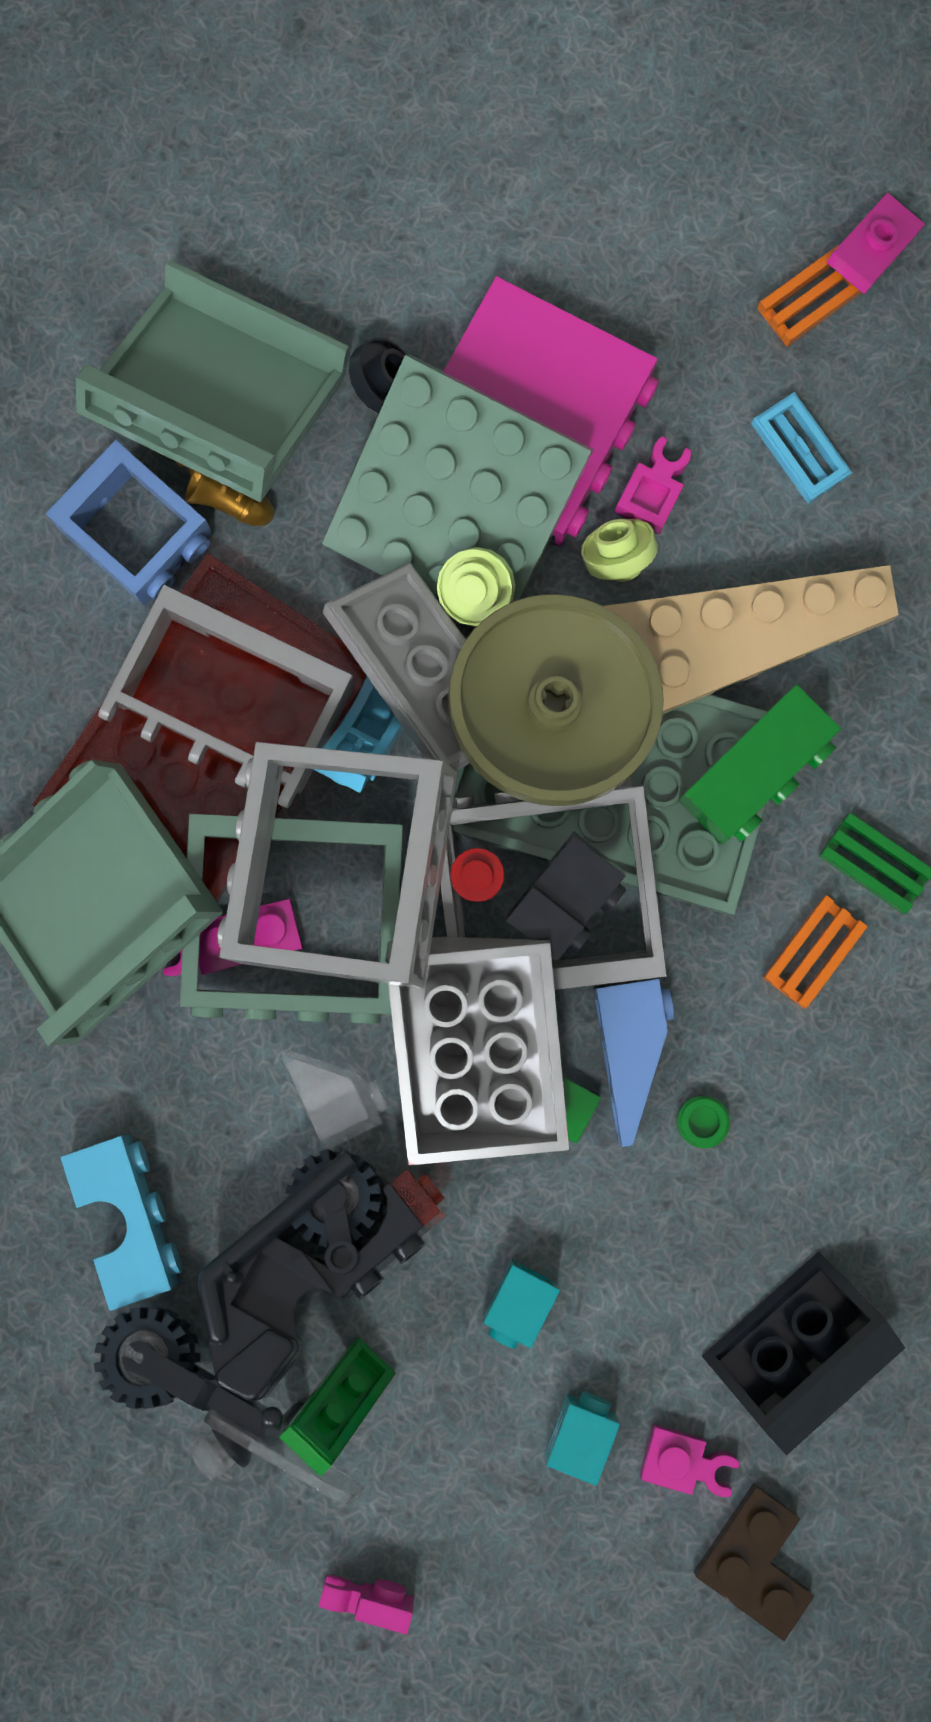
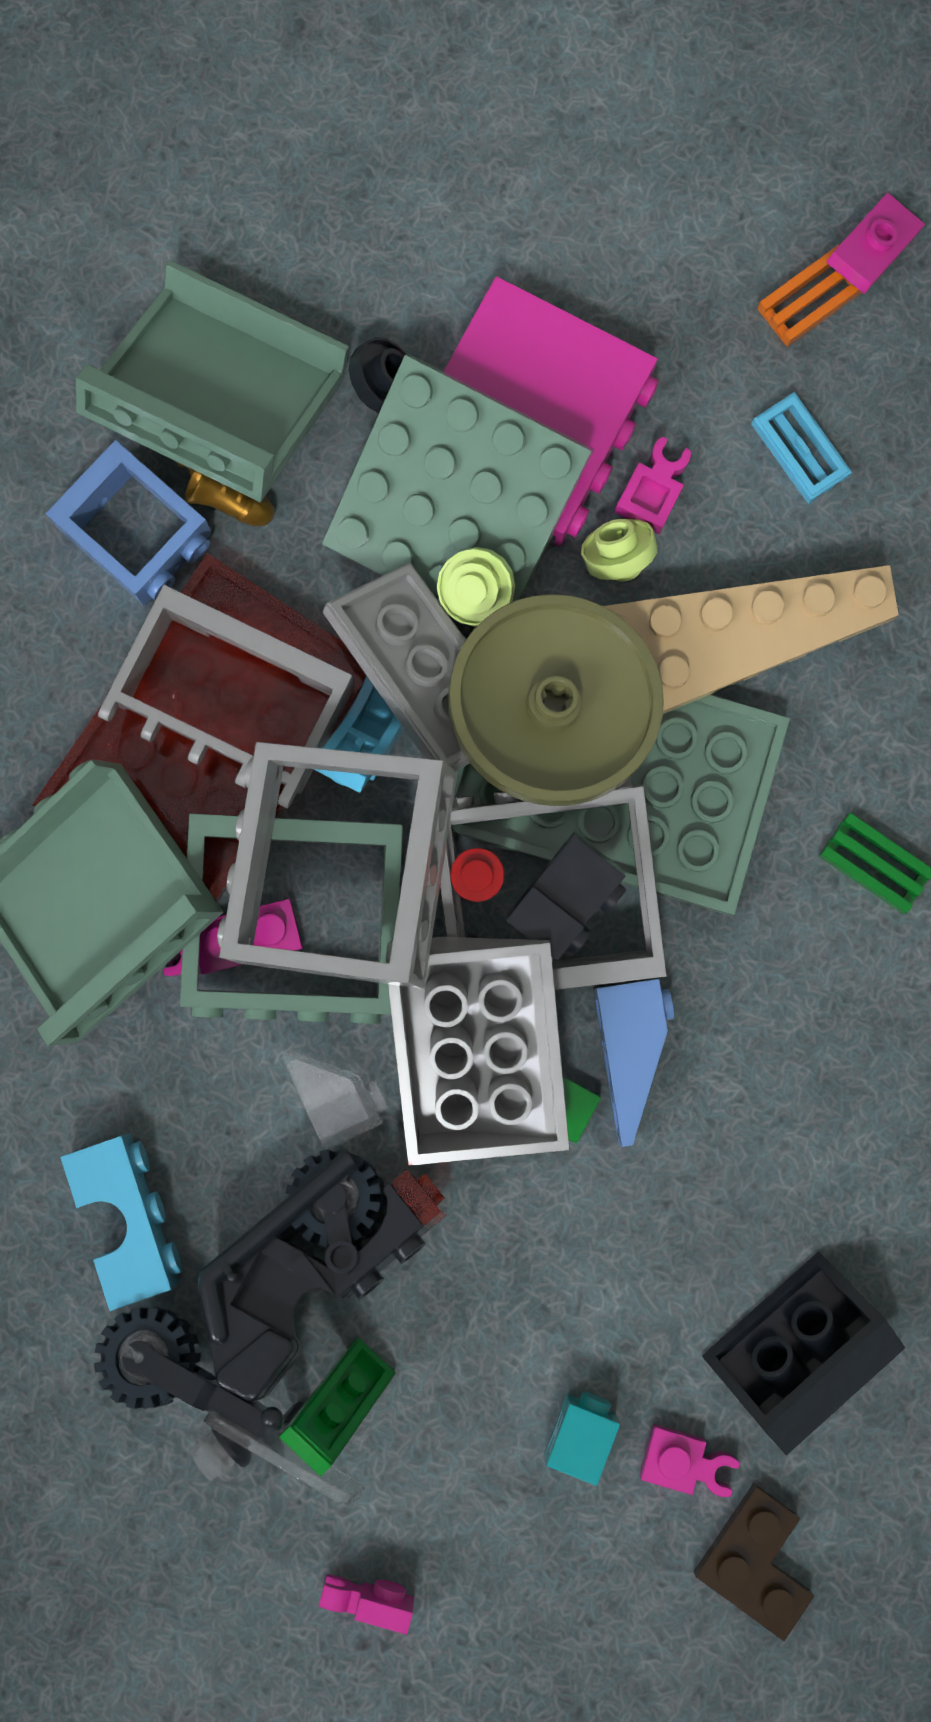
teal brick [483,1259,560,1349] -> none
green tile [676,1095,730,1148] -> none
green brick [678,684,842,845] -> none
orange tile [762,895,868,1009] -> none

